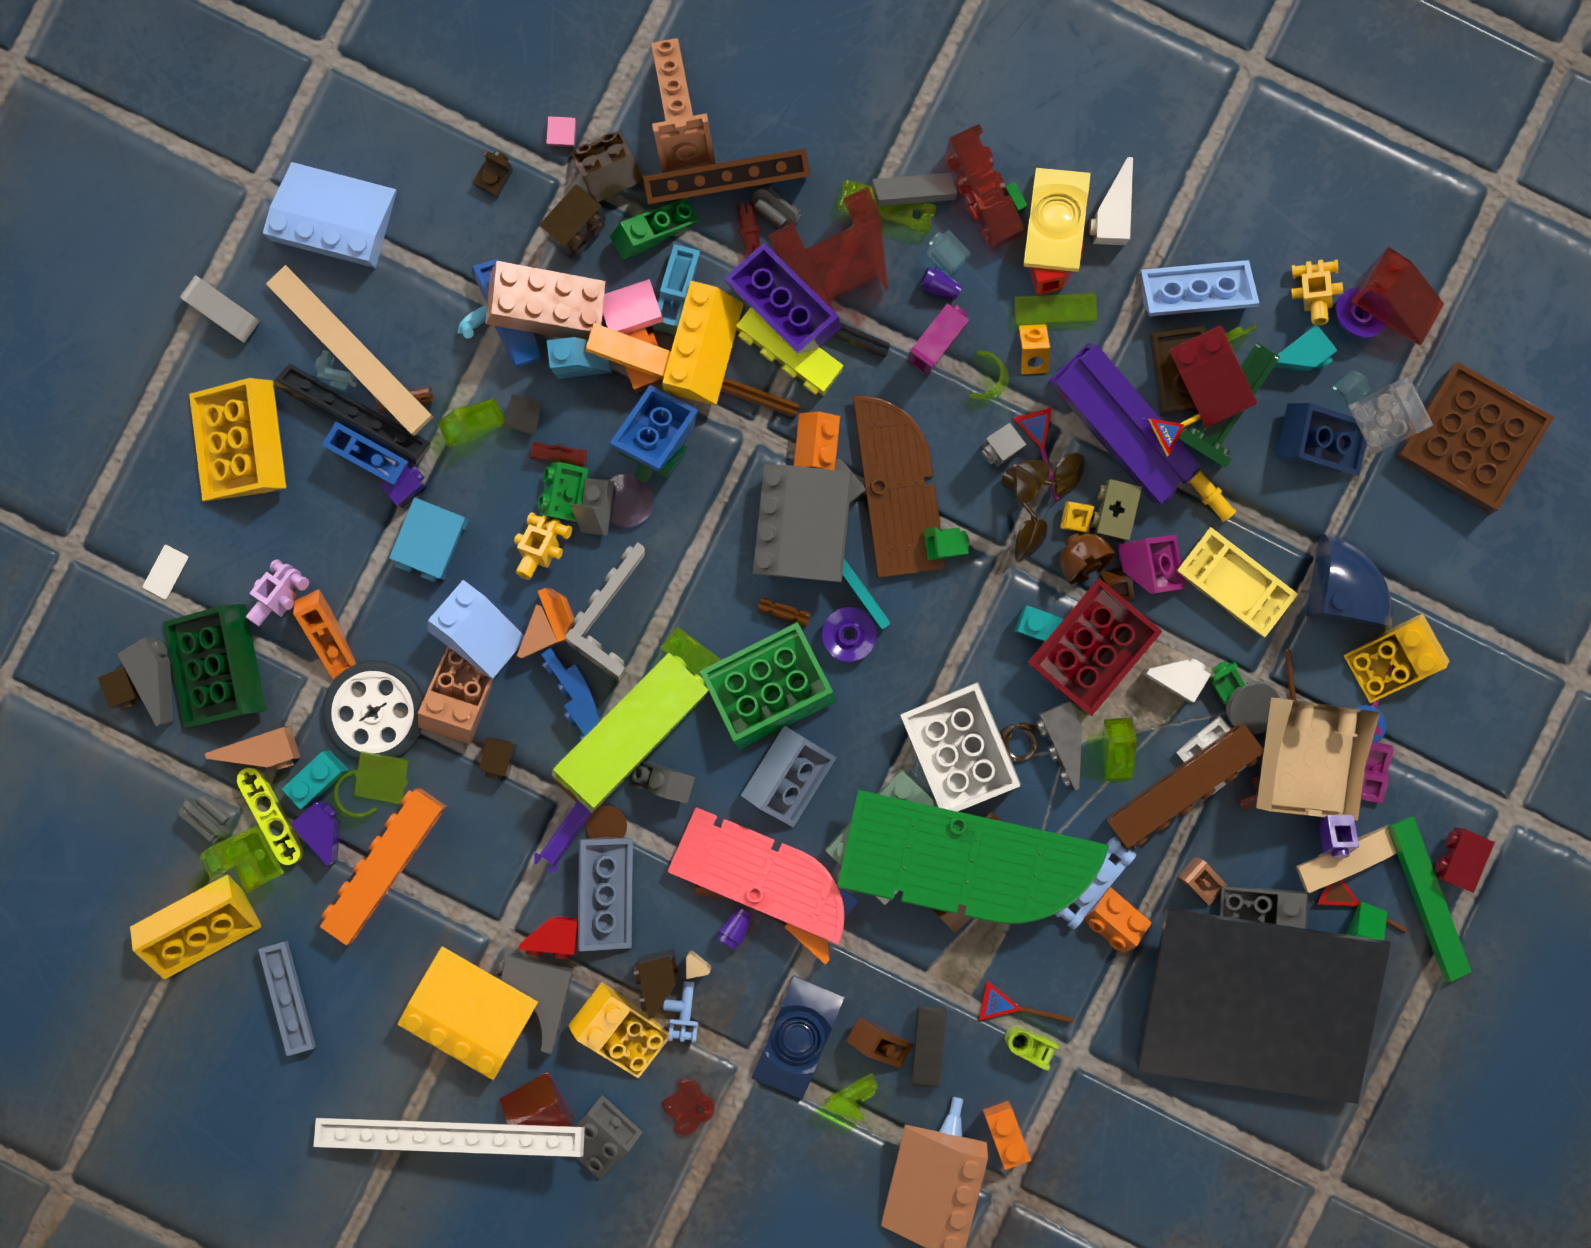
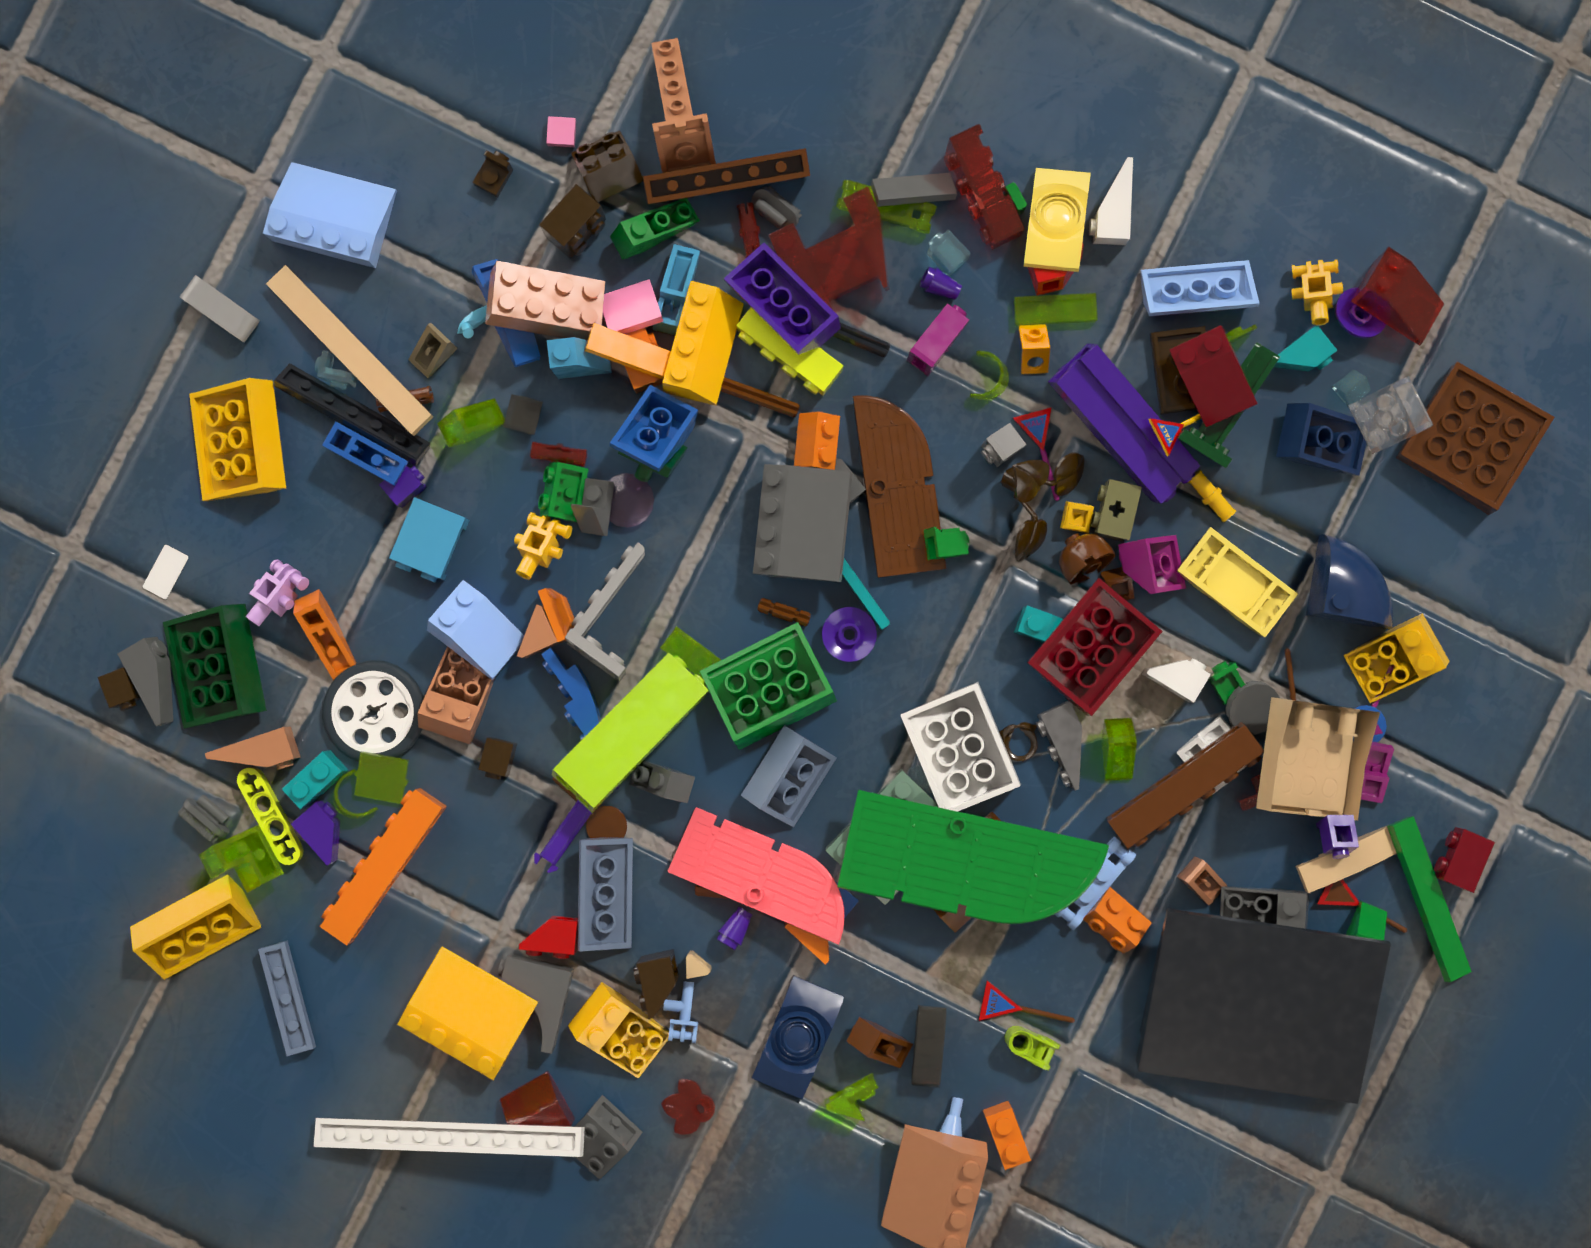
none -> dark tan slope [408,323,458,378]

